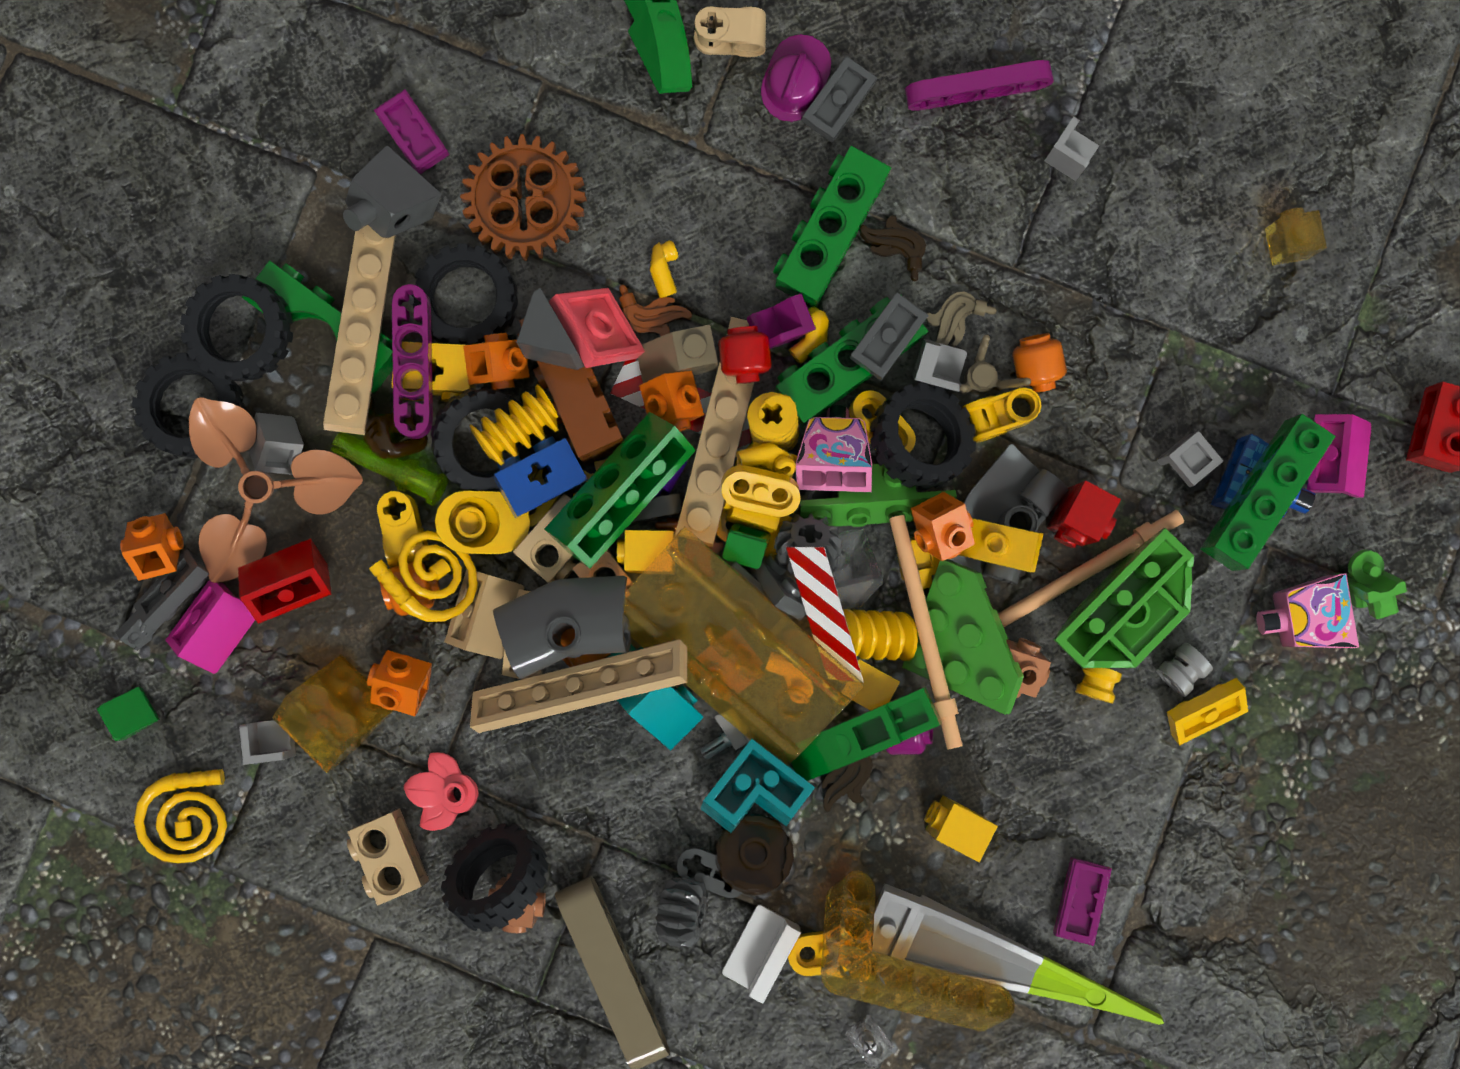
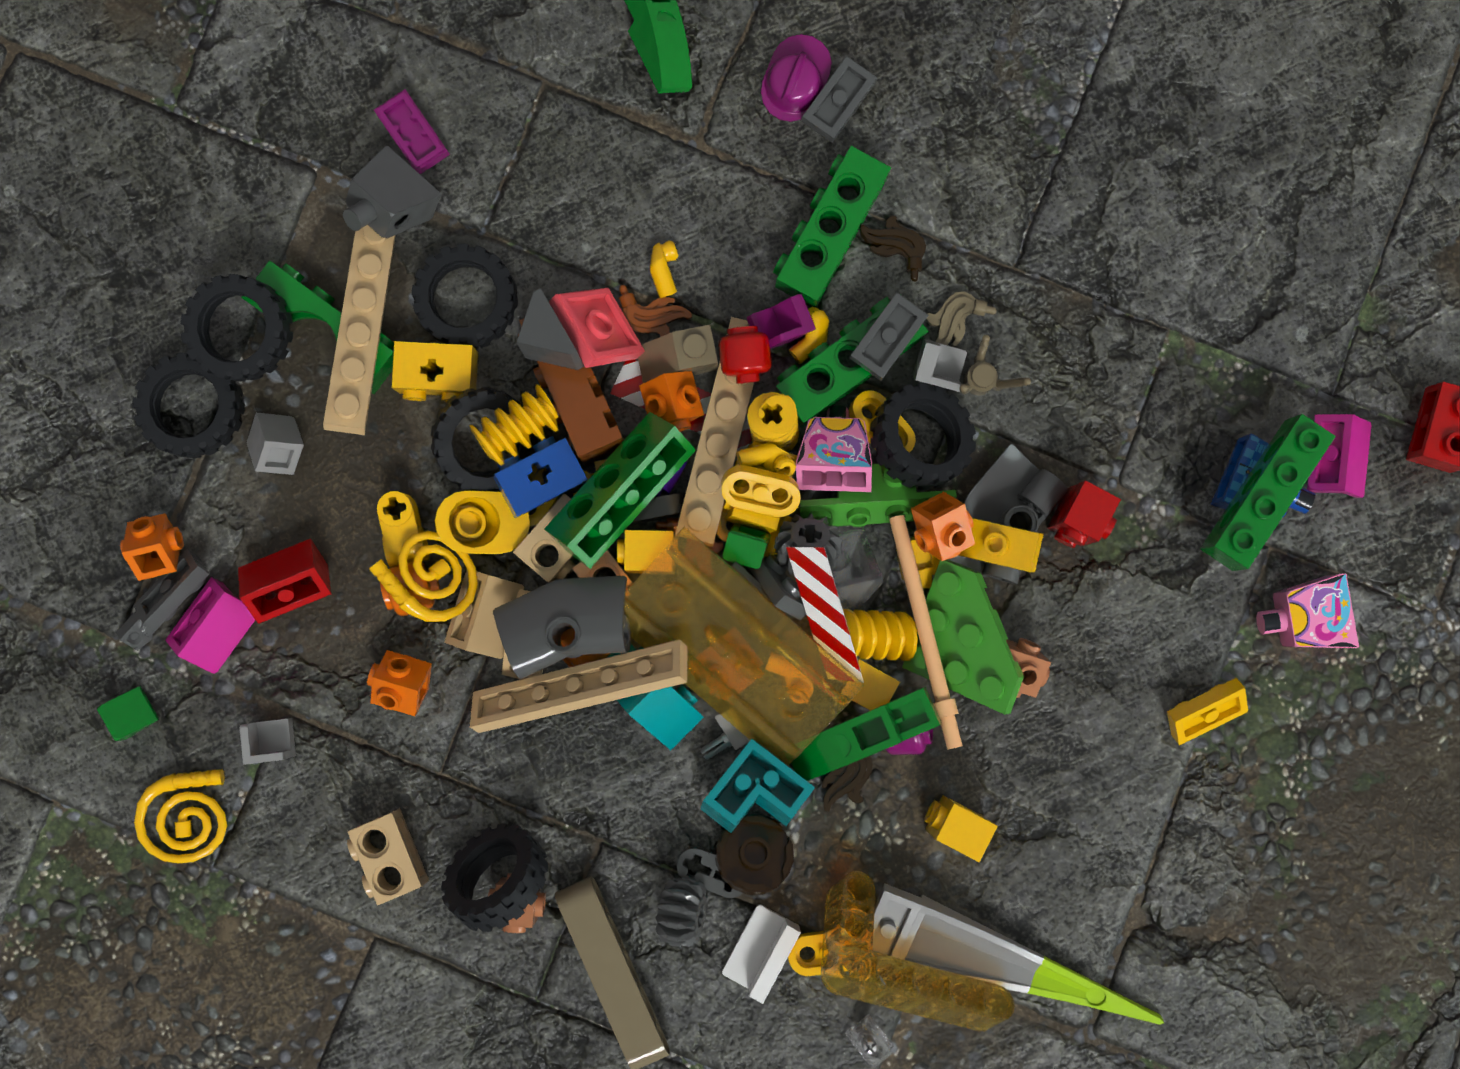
nougat plant [189,397,363,583] -> none
clear yellow slope [272,655,394,773] -> none
clear neon green pin [331,432,449,506] -> none
dark brown piece [362,395,428,459] -> none
magenta beam [392,284,433,439] -> none
coral plate [404,752,478,831] -> none
dark orange gear [460,134,587,261] -> none
orange brick [463,333,530,390] -> none
tan piece [693,6,766,58] -> none
magenta beam [905,60,1054,111] -> none
yellow piece [962,388,1042,443] -> none
light nougat bar [998,510,1184,628] -> none
orange head [1012,333,1067,392] -> none
light grey panel [1044,116,1099,181] -> none
magenta plate [1053,857,1112,946] -> none
bright green wedge [1054,528,1194,668] -> none
yellow wheel [1075,668,1122,704] -> none
light grey panel [1156,431,1223,487] -> none
light grey wheel [1156,643,1213,697] -> none
clear yellow brick [1265,208,1327,266] -> none
bright green hips [1333,549,1407,619] -> none

